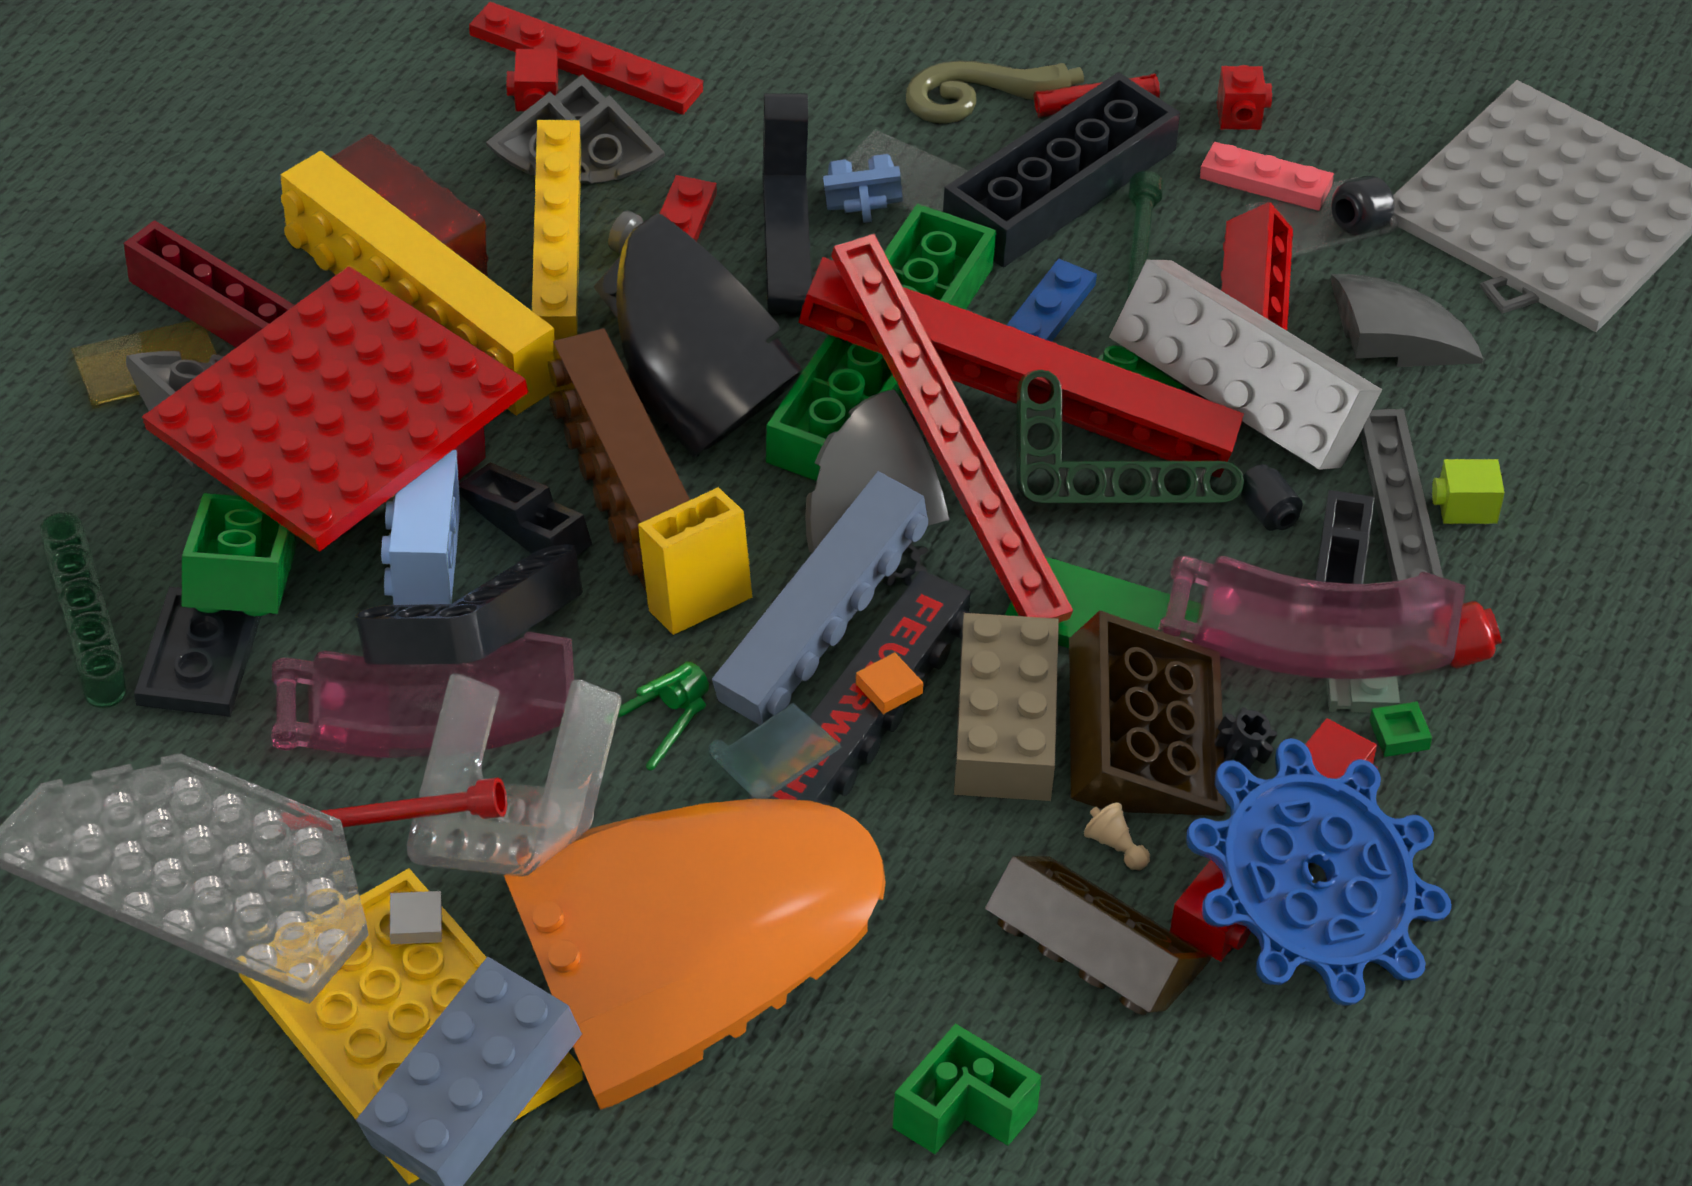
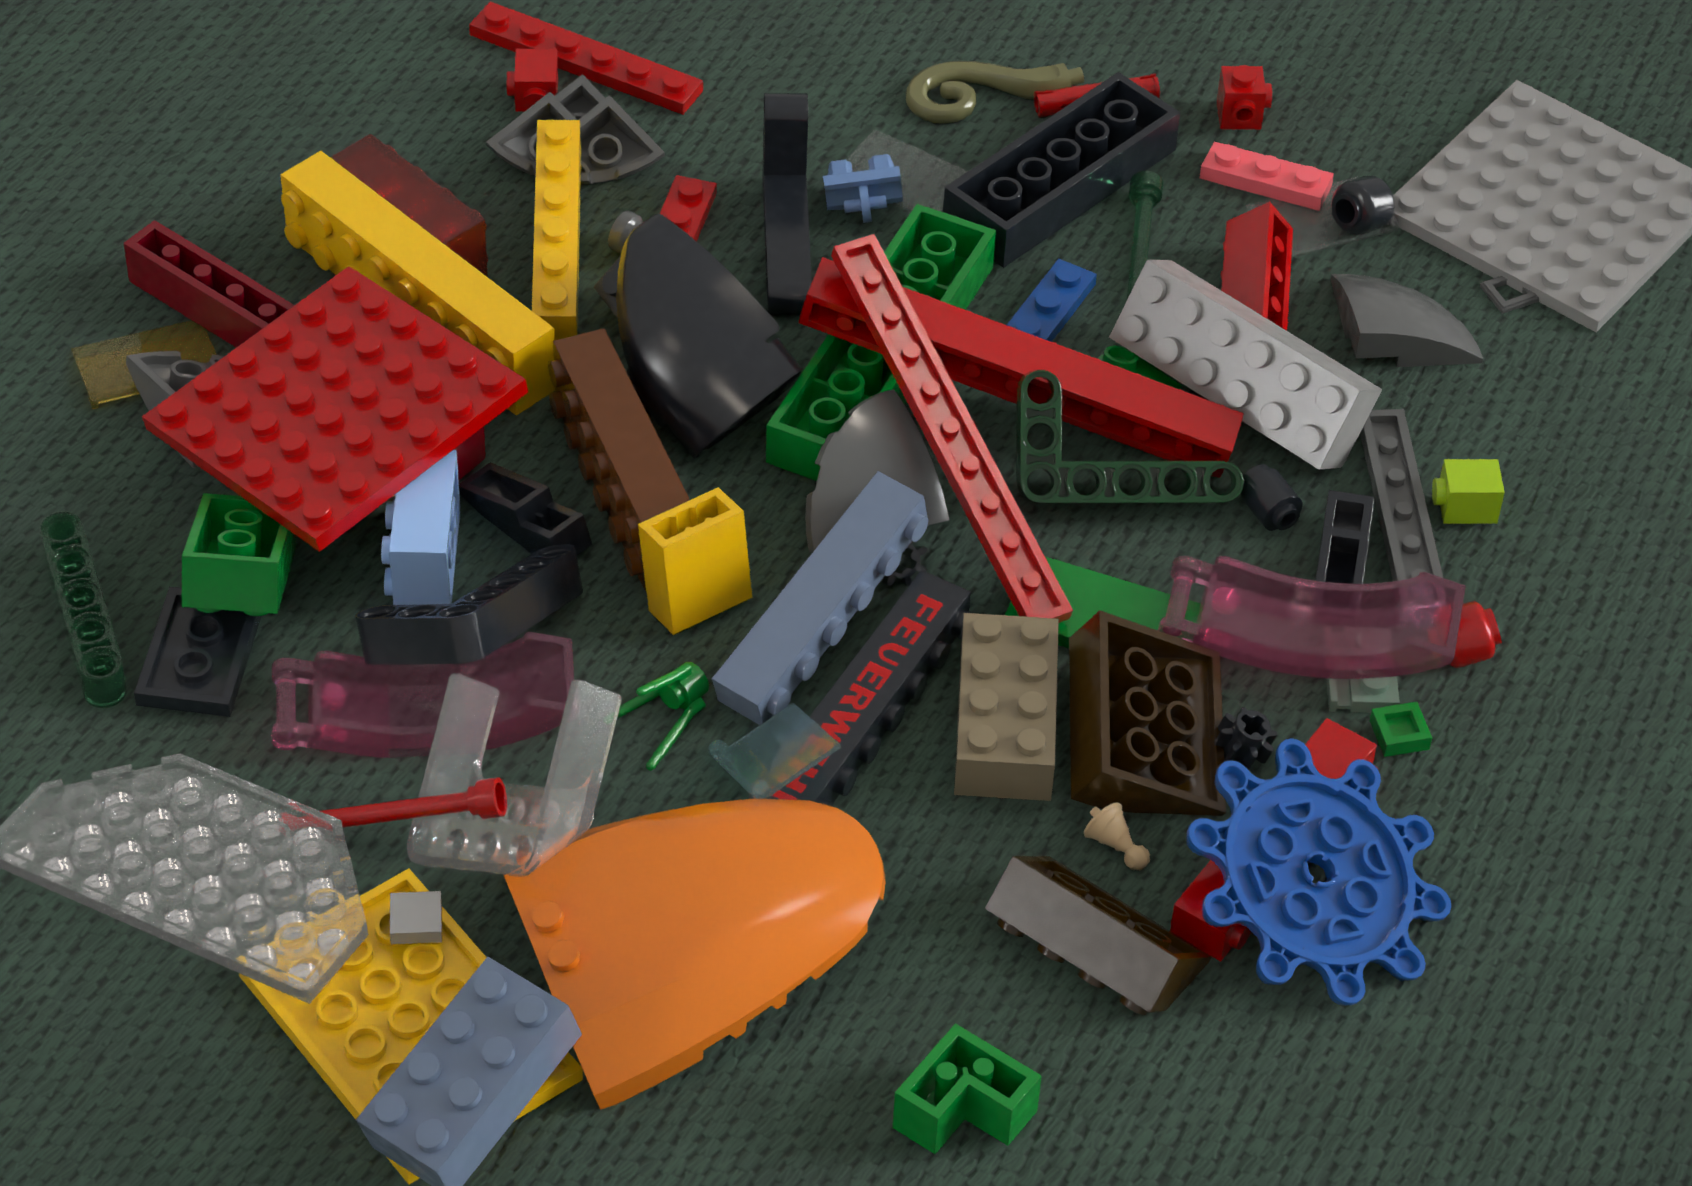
orange tile [855,652,923,714] -> none

